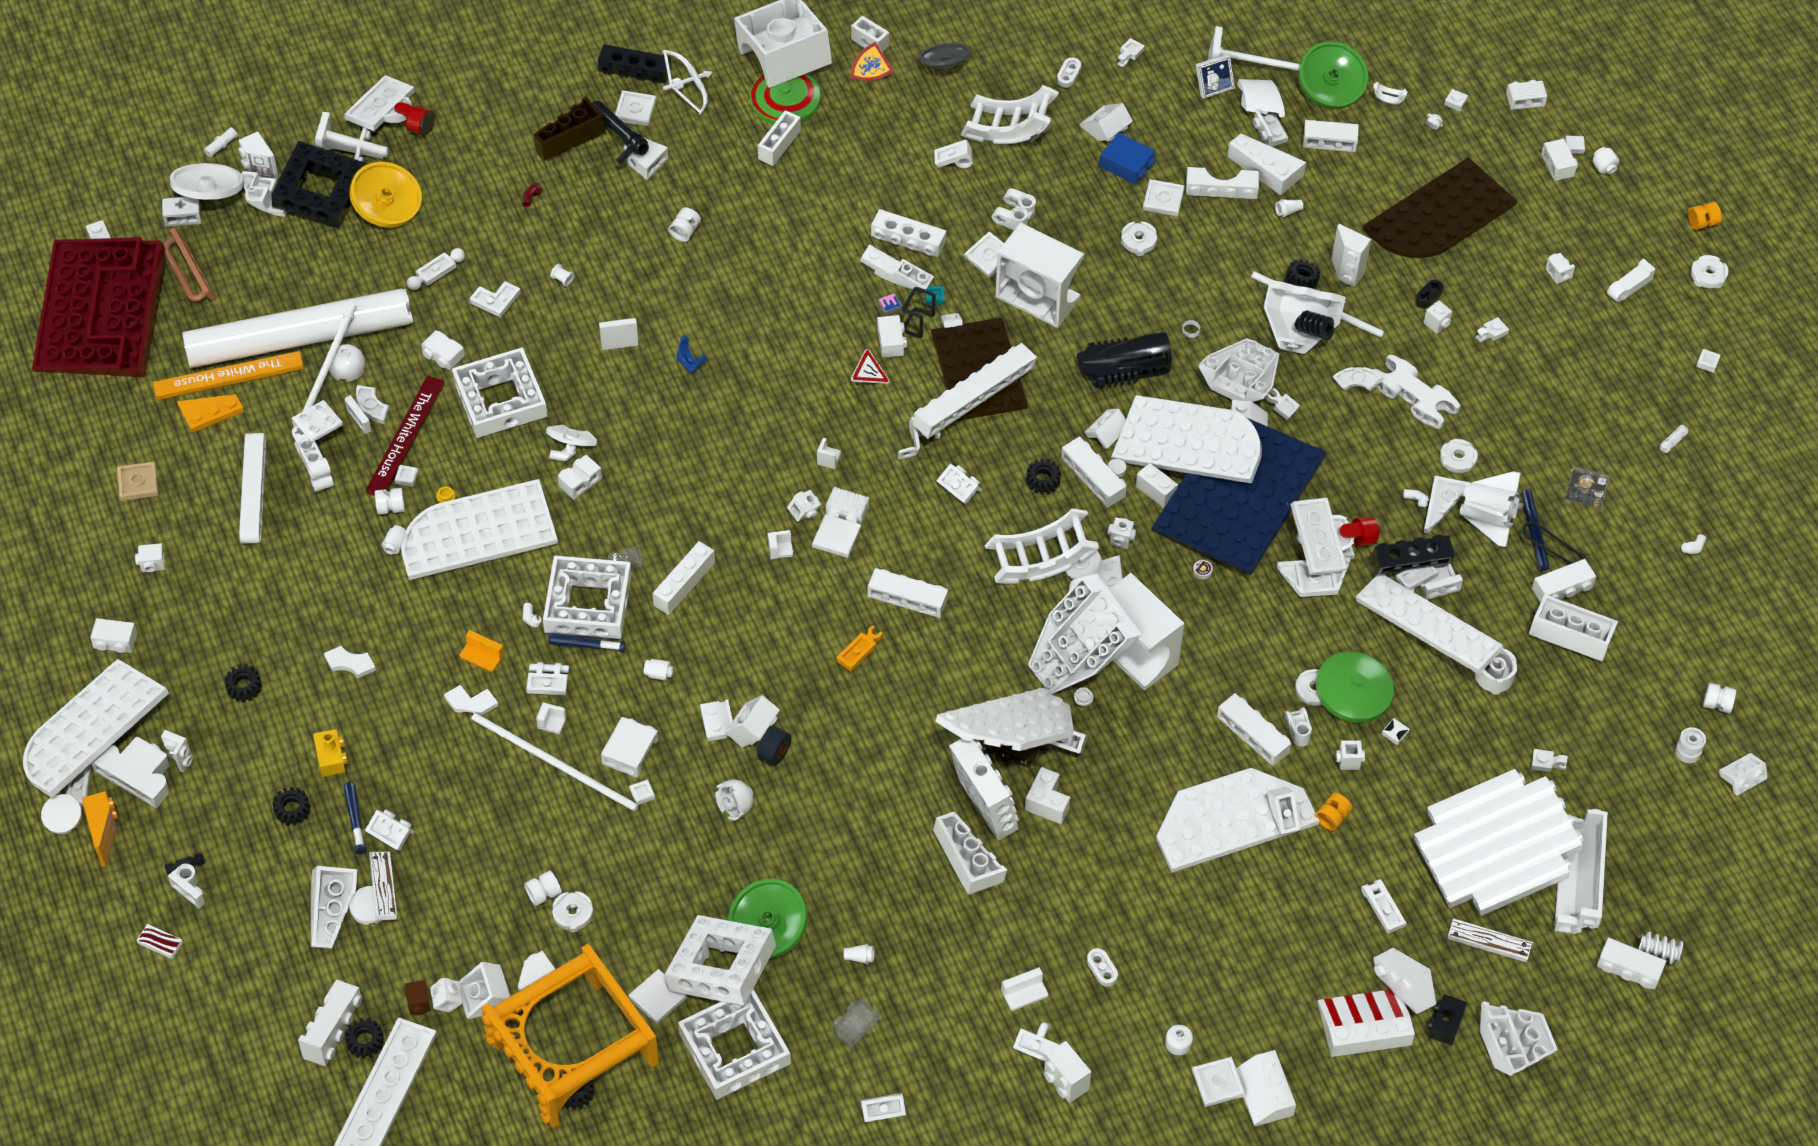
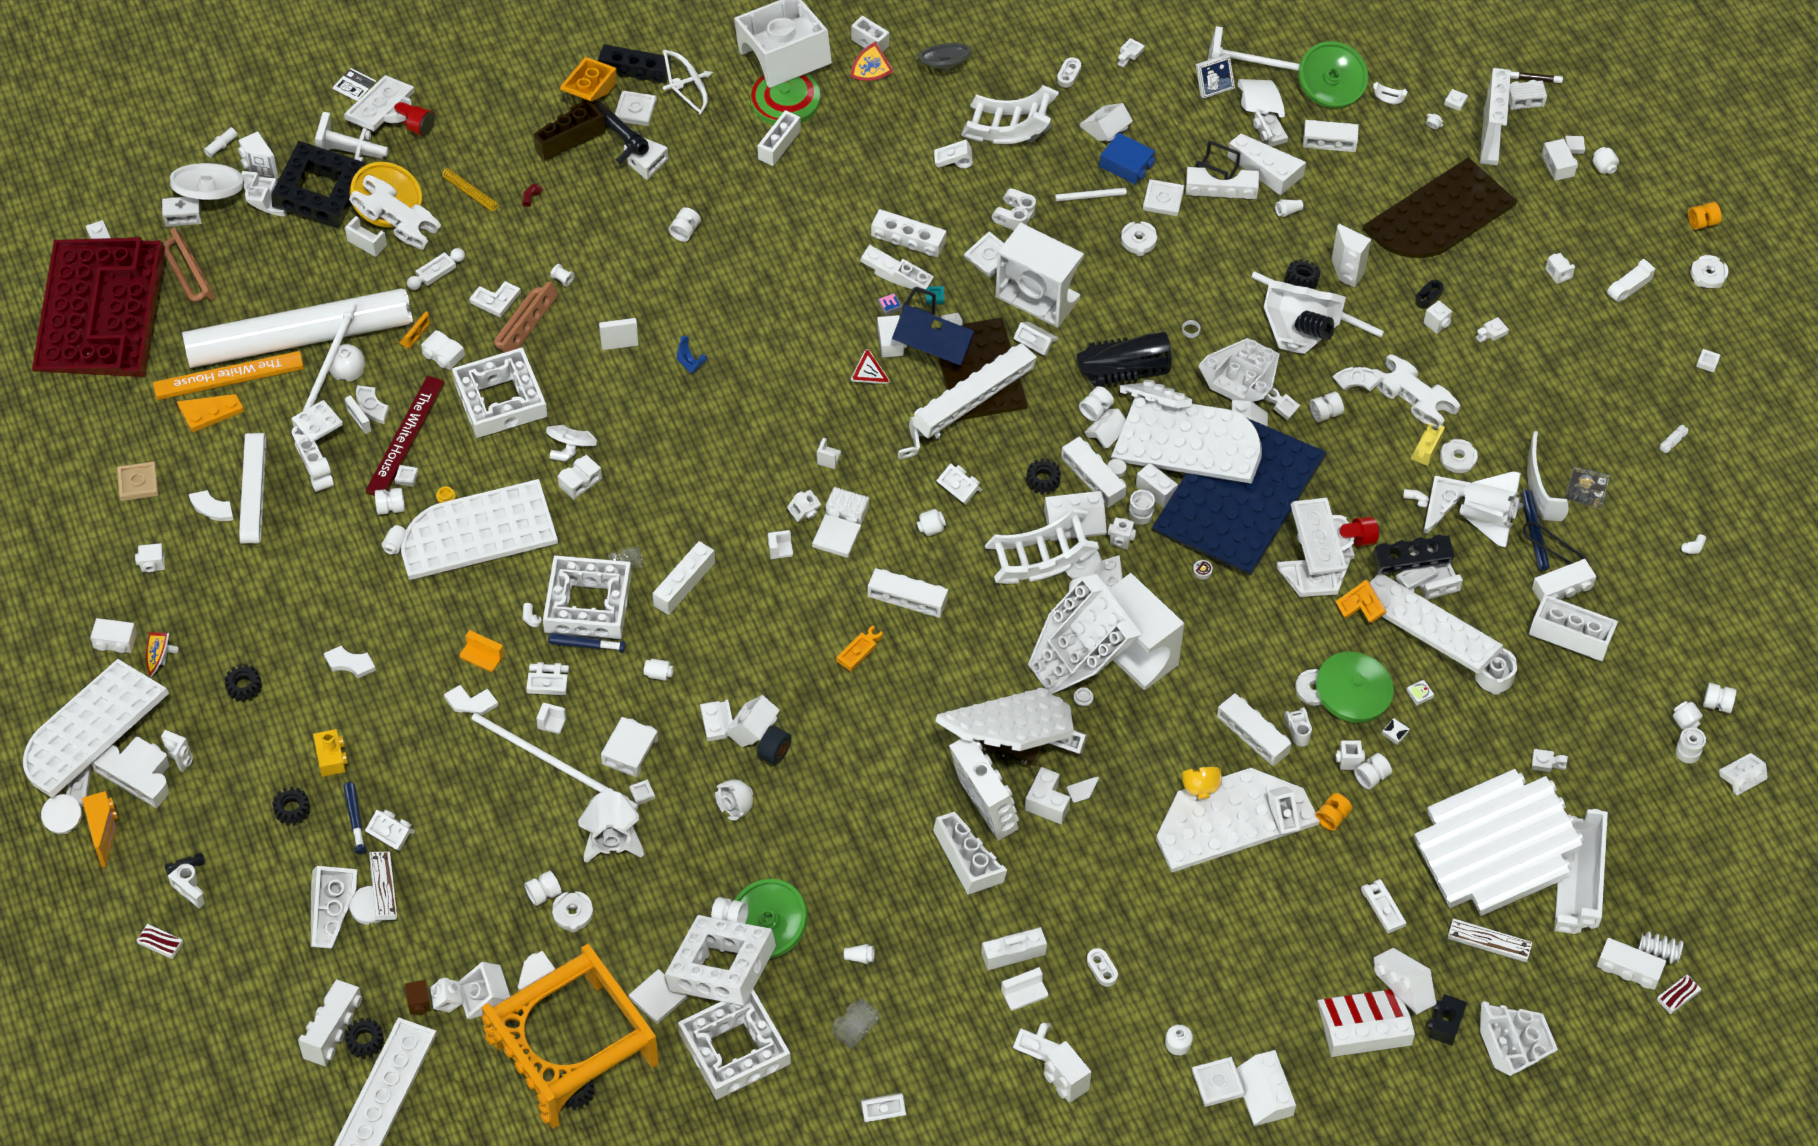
none -> shield [146,632,178,677]
none -> white tile [189,490,233,521]
none -> sticker [333,68,376,101]
none -> white panel [345,216,387,257]
none -> white piece [349,175,441,250]
none -> light orange slope [399,311,430,349]
none -> yellow piece [442,168,498,211]
none -> nougat piece [494,282,558,353]
none -> light orange slope [560,57,616,101]
none -> white brick [578,788,644,863]
none -> white wheel [711,897,748,924]
none -> dark blue brick [892,304,975,366]
none -> white head [917,509,946,536]
none -> white piece [981,927,1047,970]
none -> white panel [1013,322,1059,355]
none -> white slope [1044,491,1107,541]
none -> white bar [1055,188,1126,202]
none -> white sticker [1067,777,1099,803]
none -> white wheel [1079,386,1114,421]
none -> white wing [1120,380,1192,408]
none -> white wheel [1129,490,1155,525]
none -> yellow cylinder [1181,767,1222,799]
none -> black piece [1195,141,1240,180]
none -> white wheel [1310,391,1344,422]
none -> light orange plate [1335,580,1387,623]
none -> white wheel [1354,753,1392,790]
none -> white tile [1406,680,1434,705]
none -> light yellow hinge [1411,423,1445,466]
none -> white panel [1480,68,1511,165]
none -> dark brown bar [1510,71,1563,83]
none -> white piece [1527,431,1569,521]
none -> tile [1657,975,1701,1014]
none -> white head [1673,701,1703,730]

